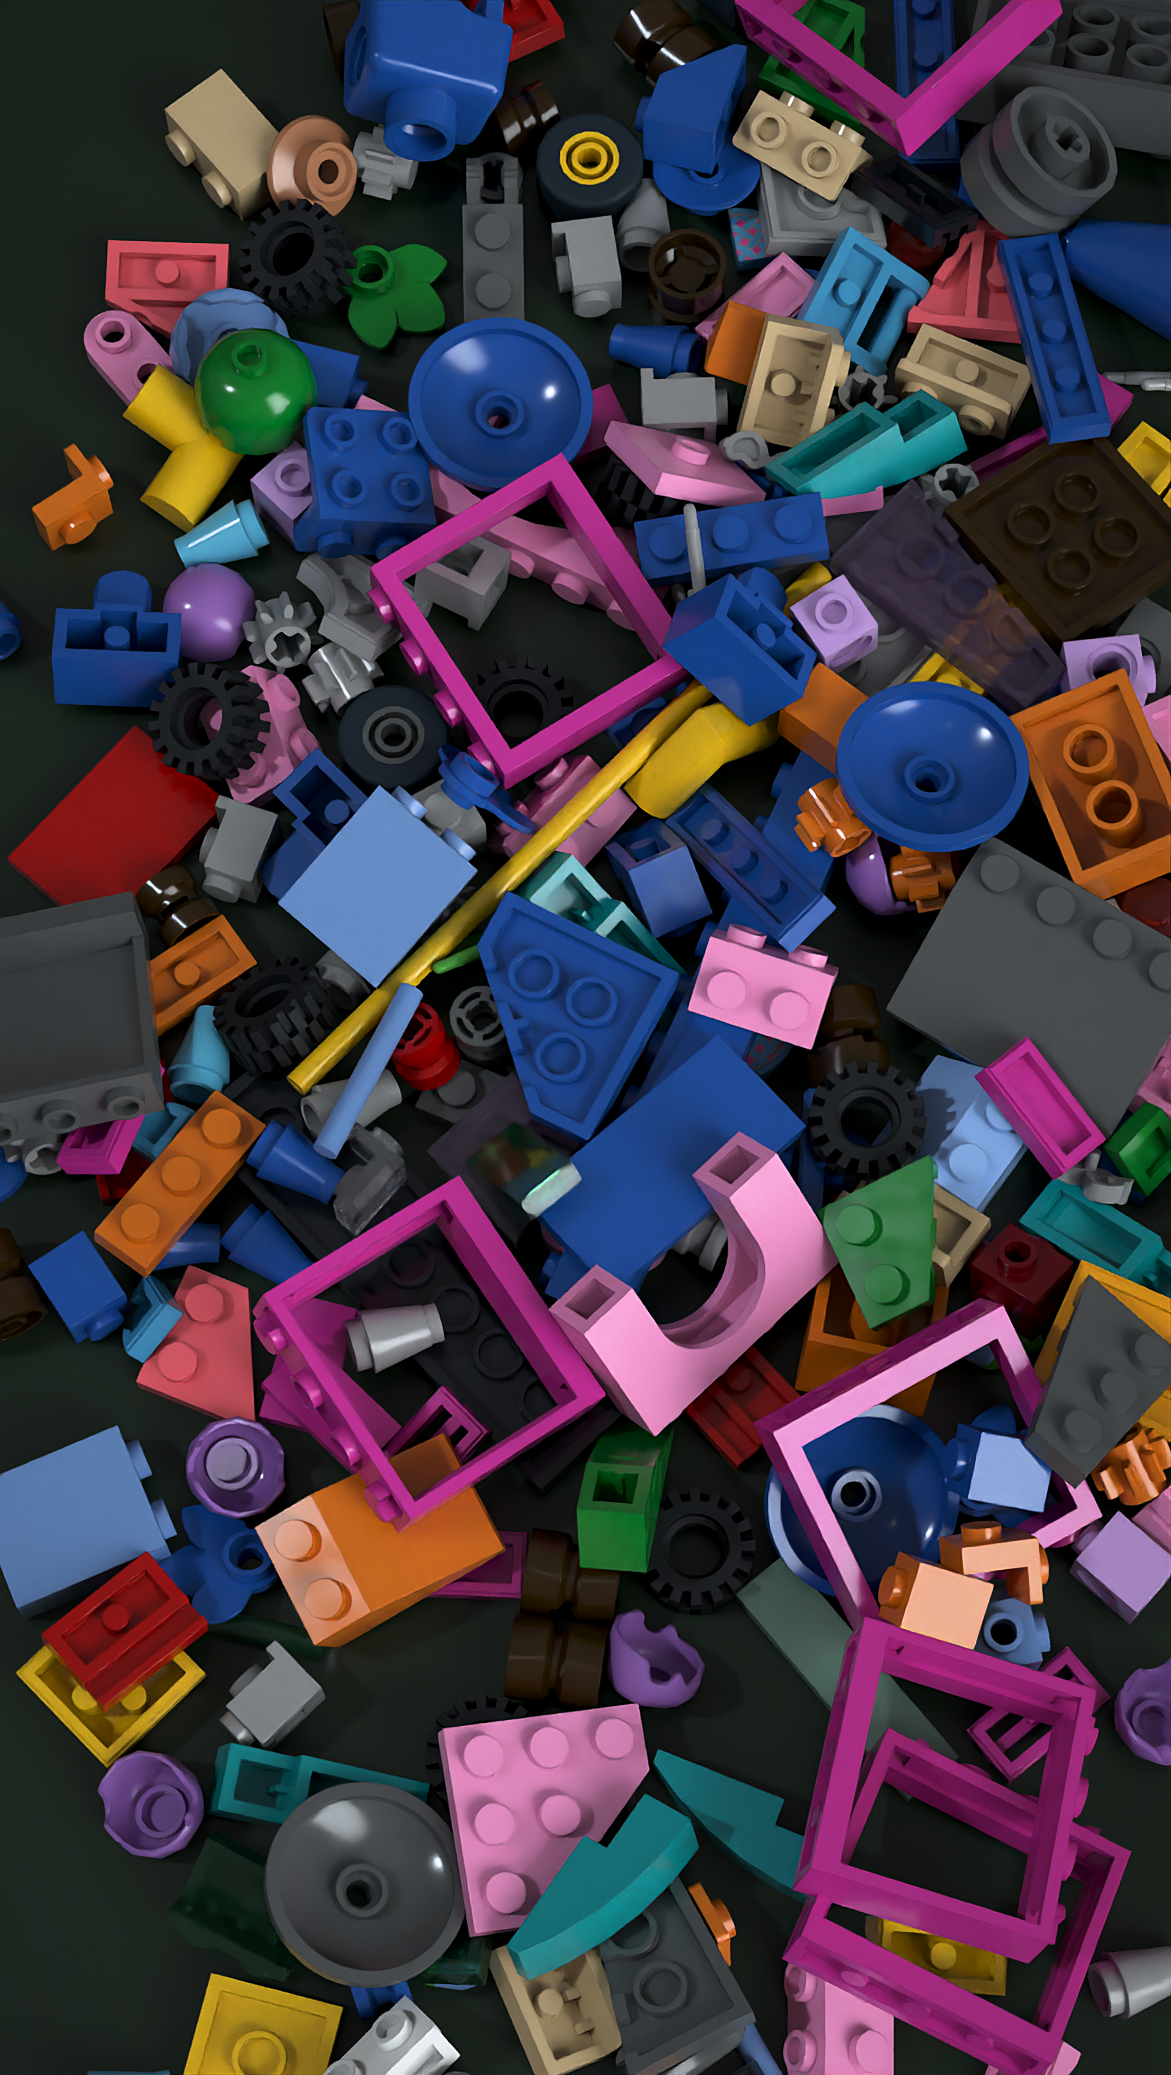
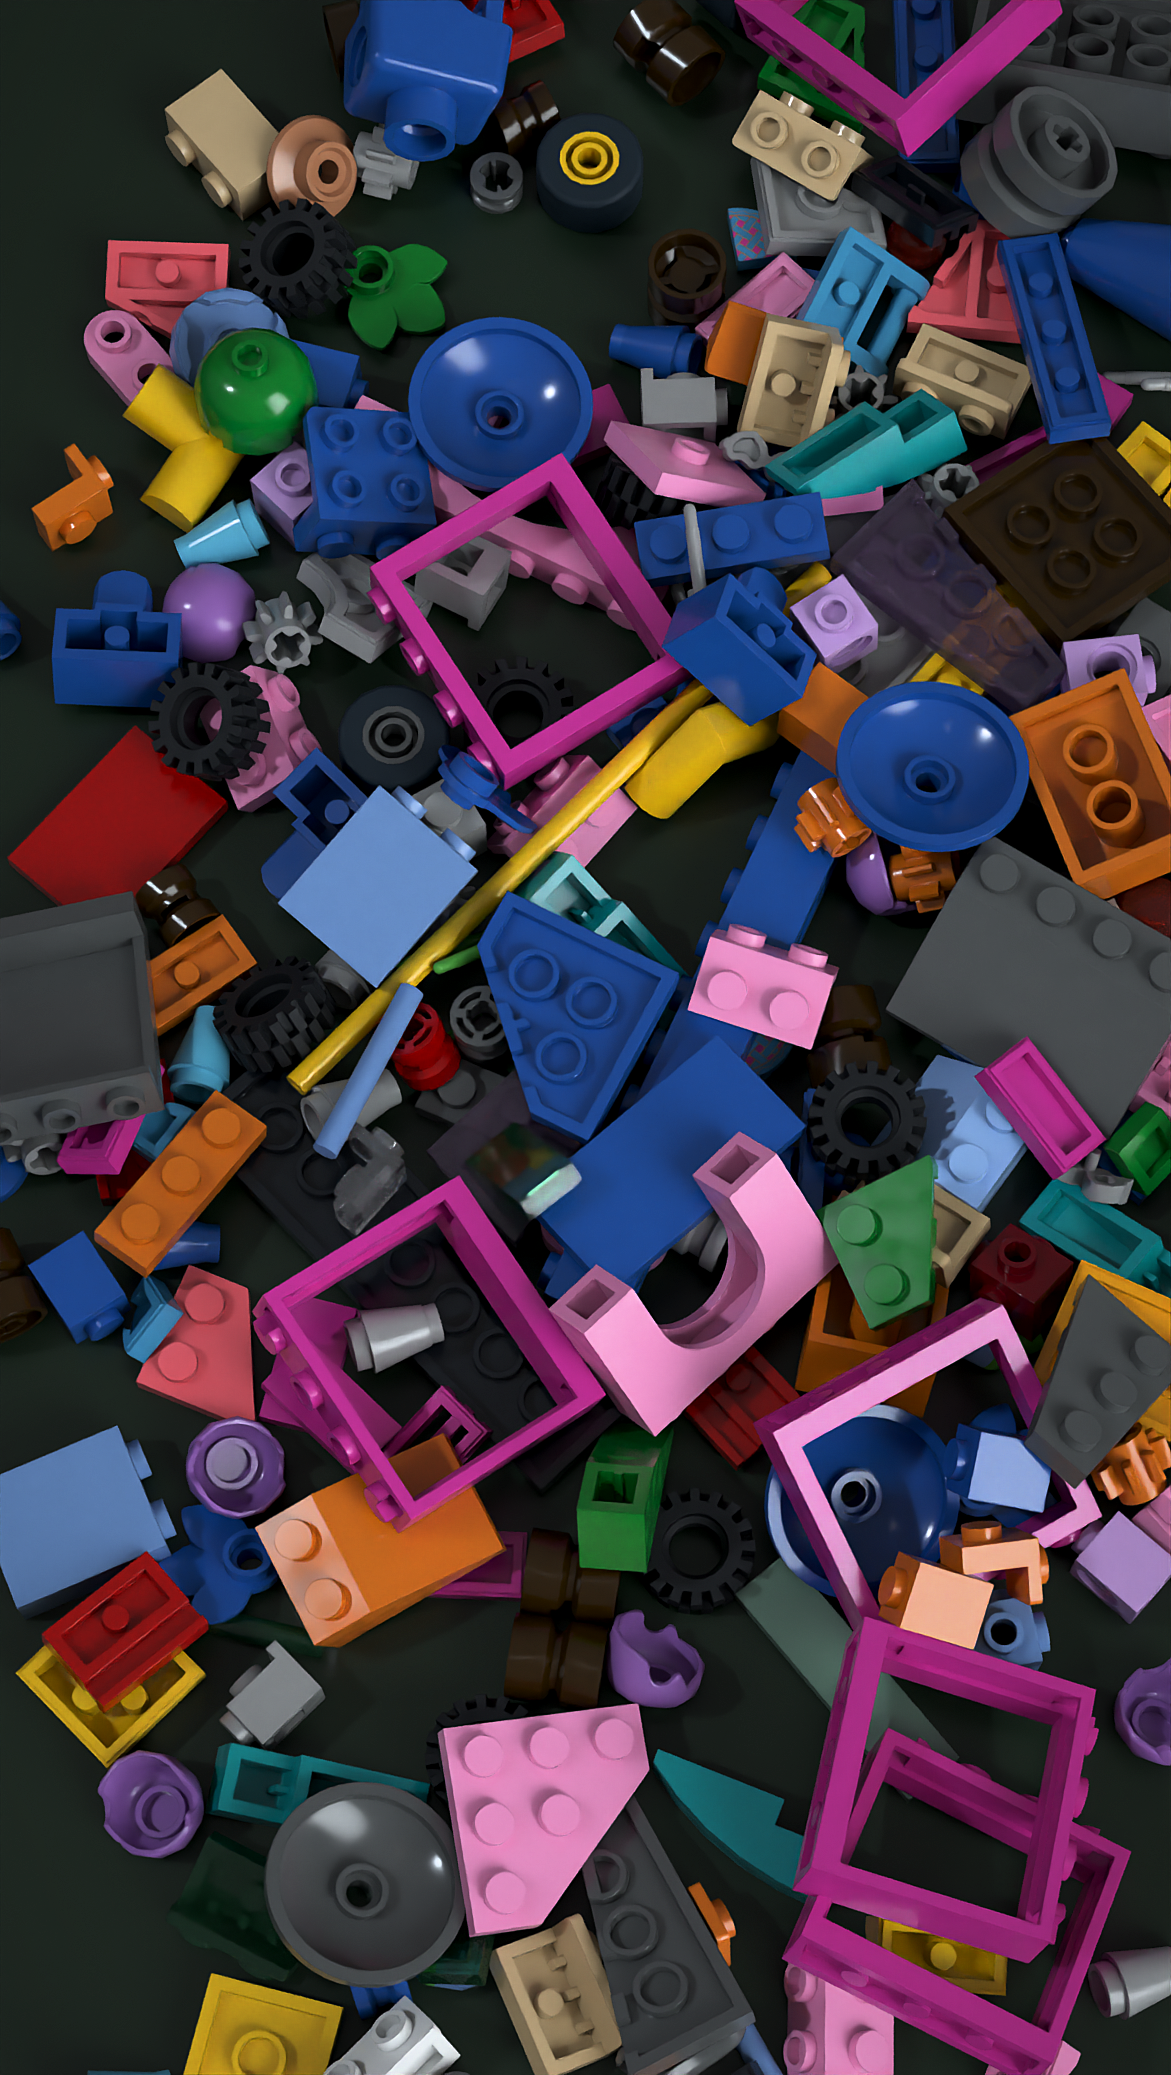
light grey brick [199,795,283,903] -> none
blue cone [220,1203,314,1285] -> none
blue cone [246,1119,347,1205] -> none
light grey gear [302,642,384,717] -> none
dark grey hinge [462,157,525,323] -> none
teal slope [506,1793,699,1980] -> none
light grey brick [551,215,622,318] -> none
blue slope [603,817,713,939] -> none
light grey cone [614,178,670,272] -> none
blue slope [635,44,747,174] -> none
blue piece [653,132,760,216] -> none
blue tile [664,781,836,954] -> none
dark pink tile [964,1646,1111,1785] -> none

